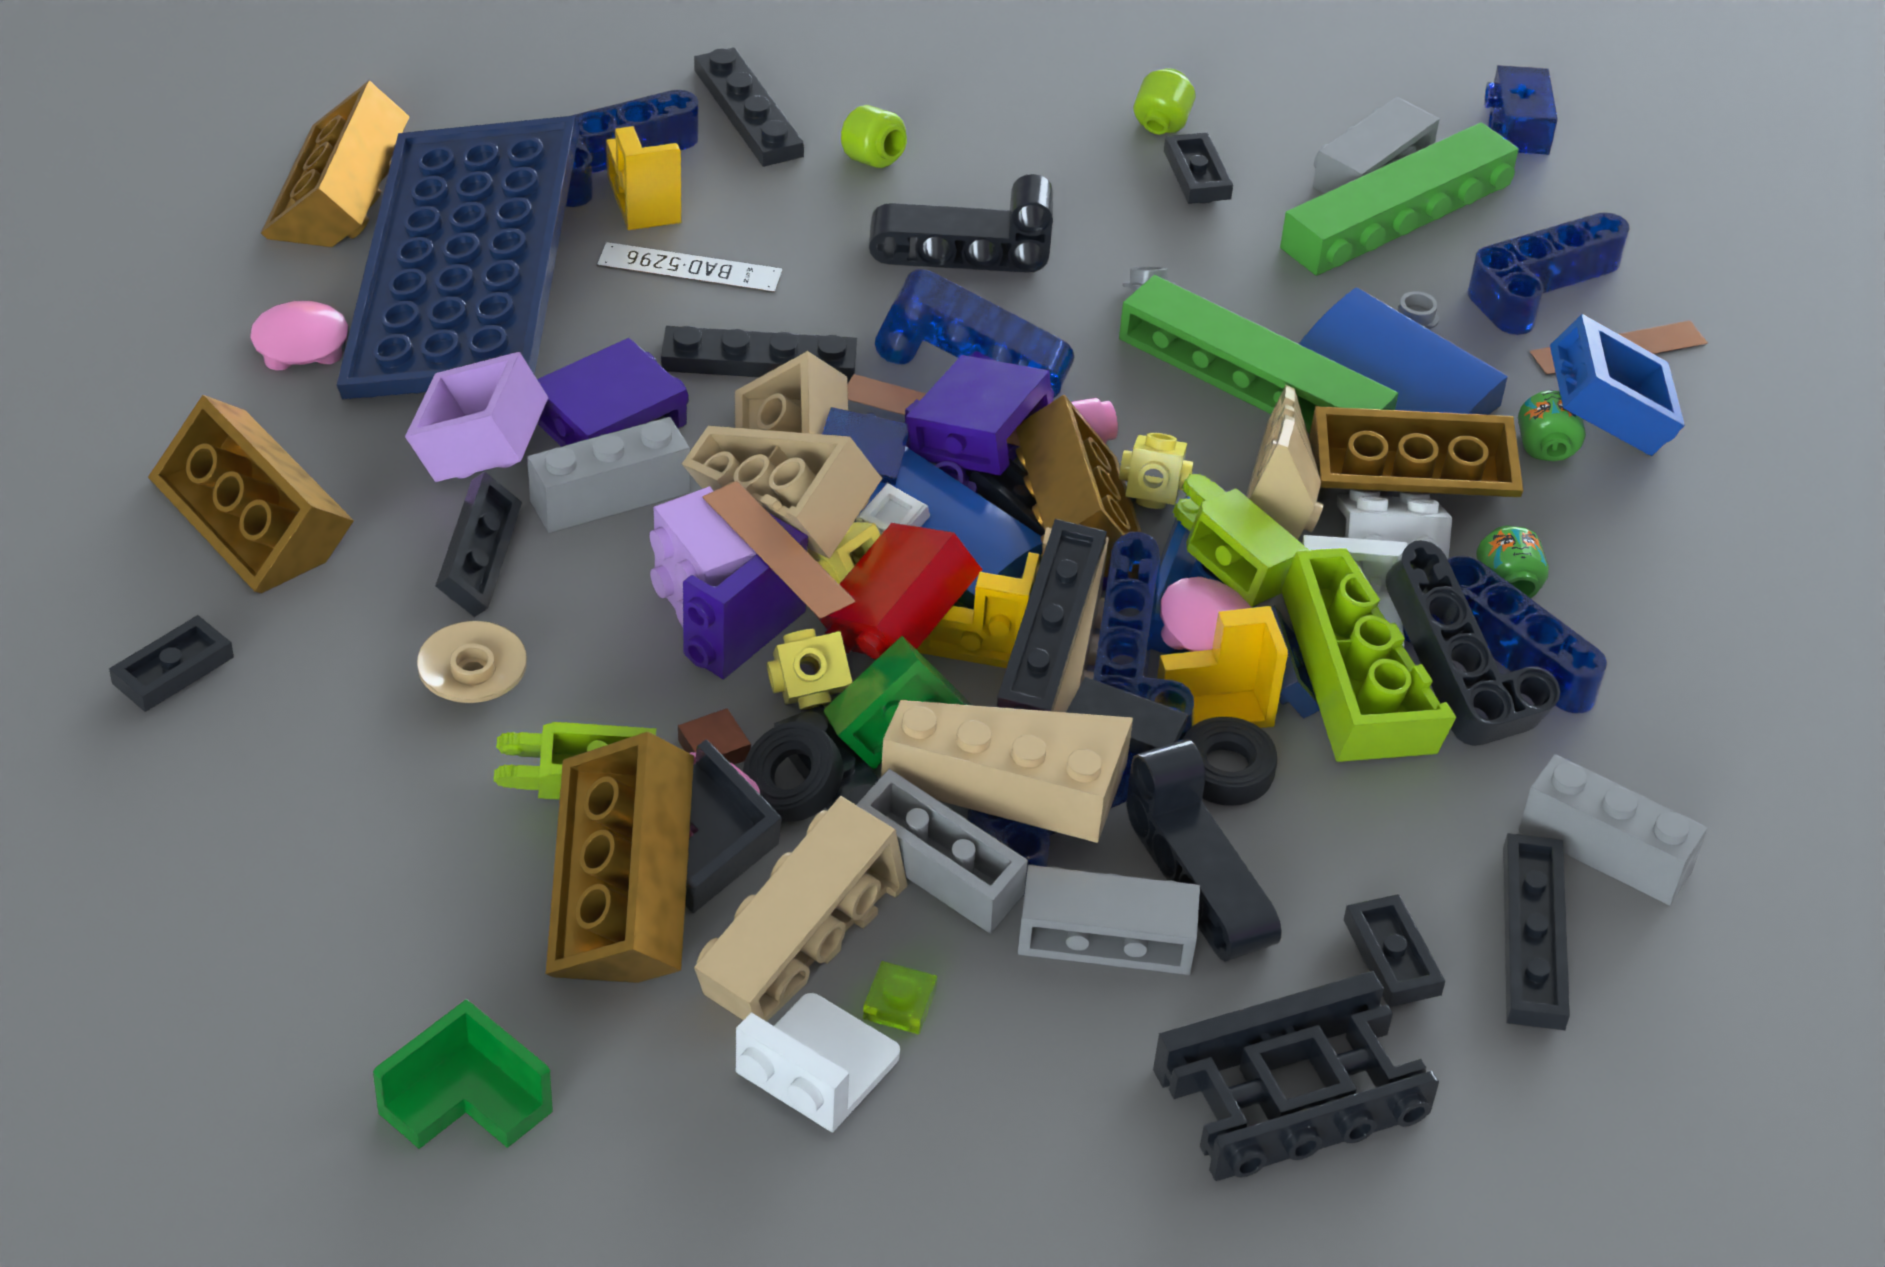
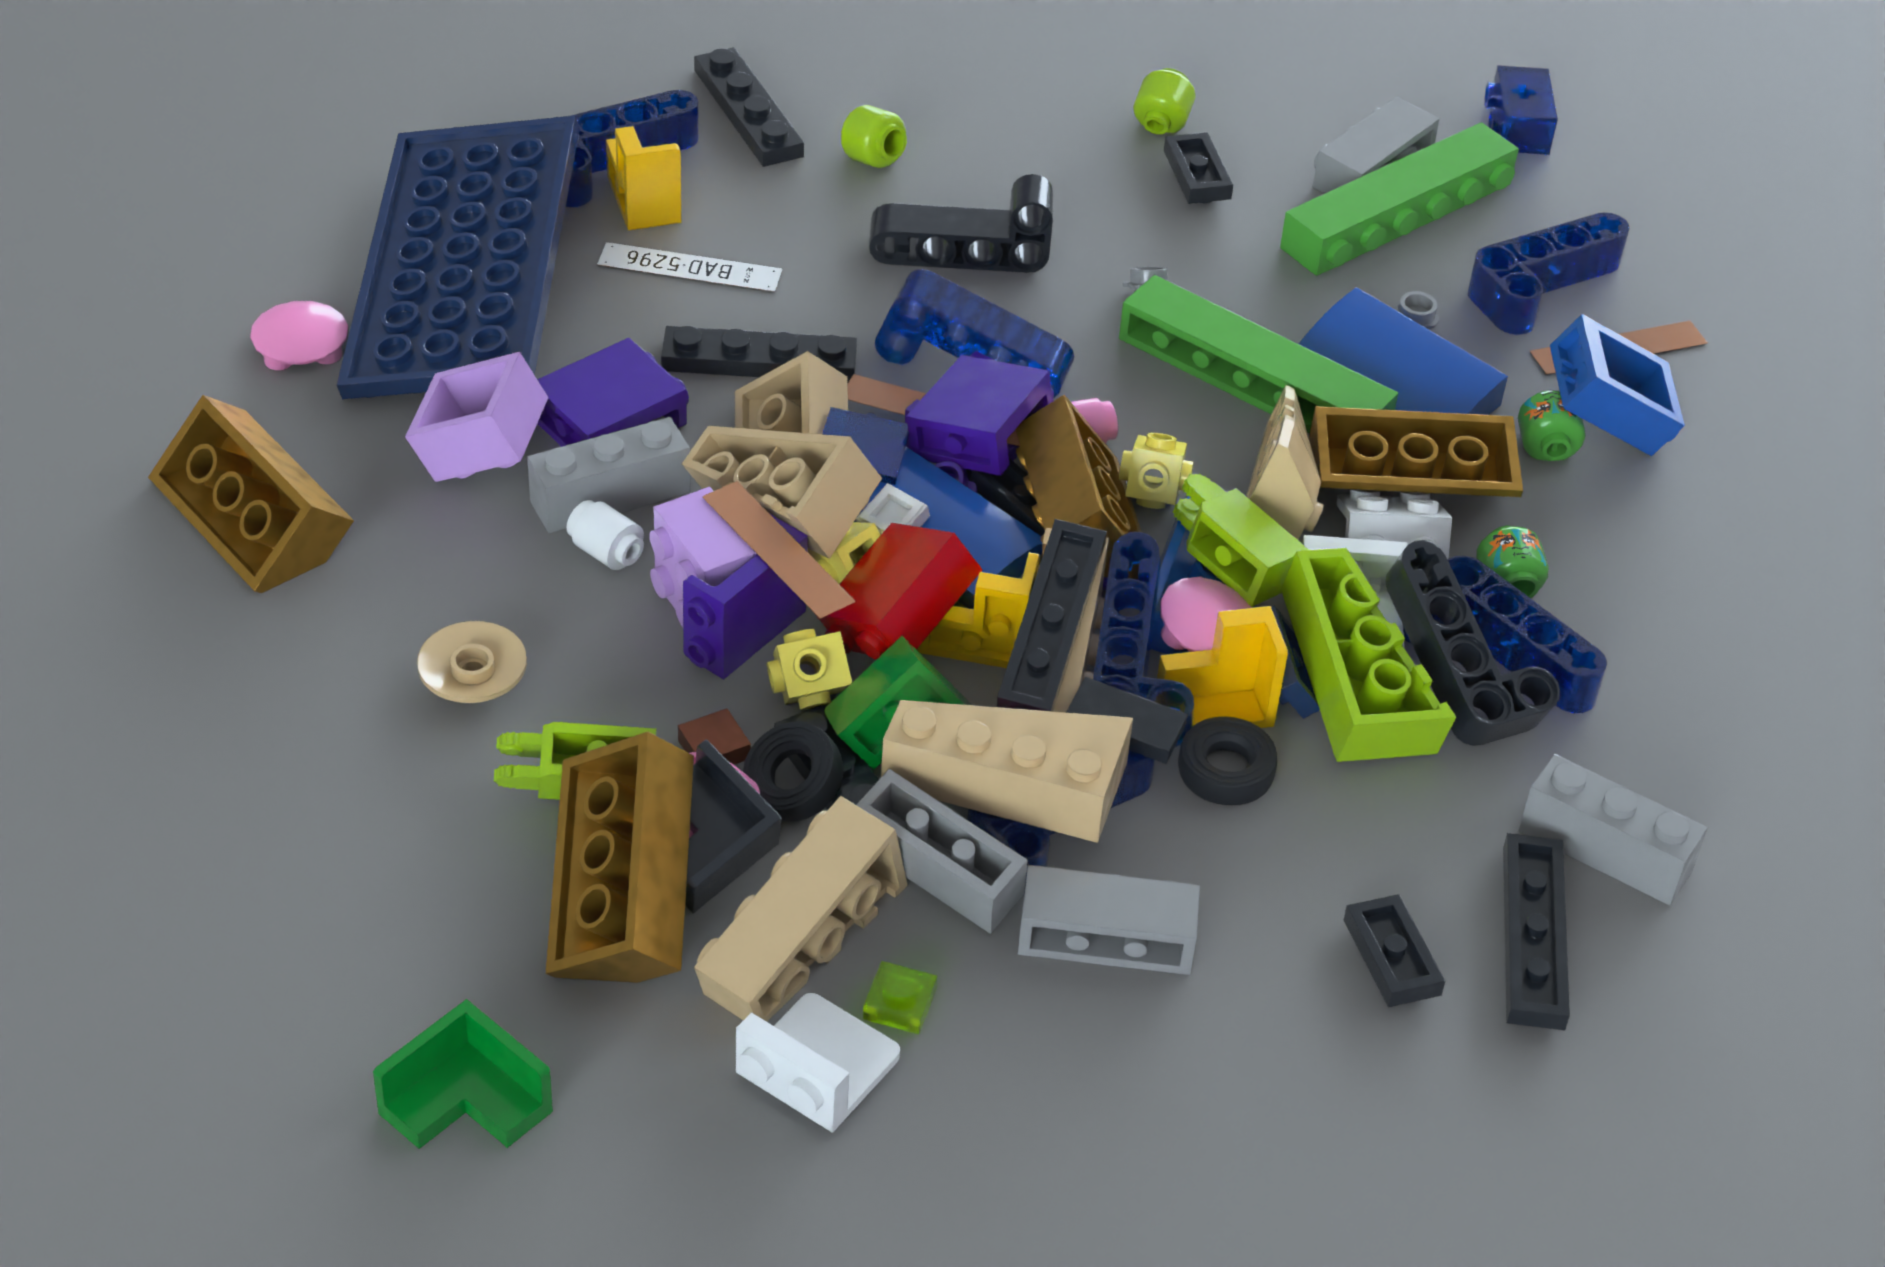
black plate [109,615,234,712] -> none
pearl gold slope [261,80,410,247] -> none
black plate [435,471,522,617] -> none
black beam [1126,739,1282,962] -> none
black fence [1153,971,1439,1181] -> none
none -> white brick [566,500,644,570]

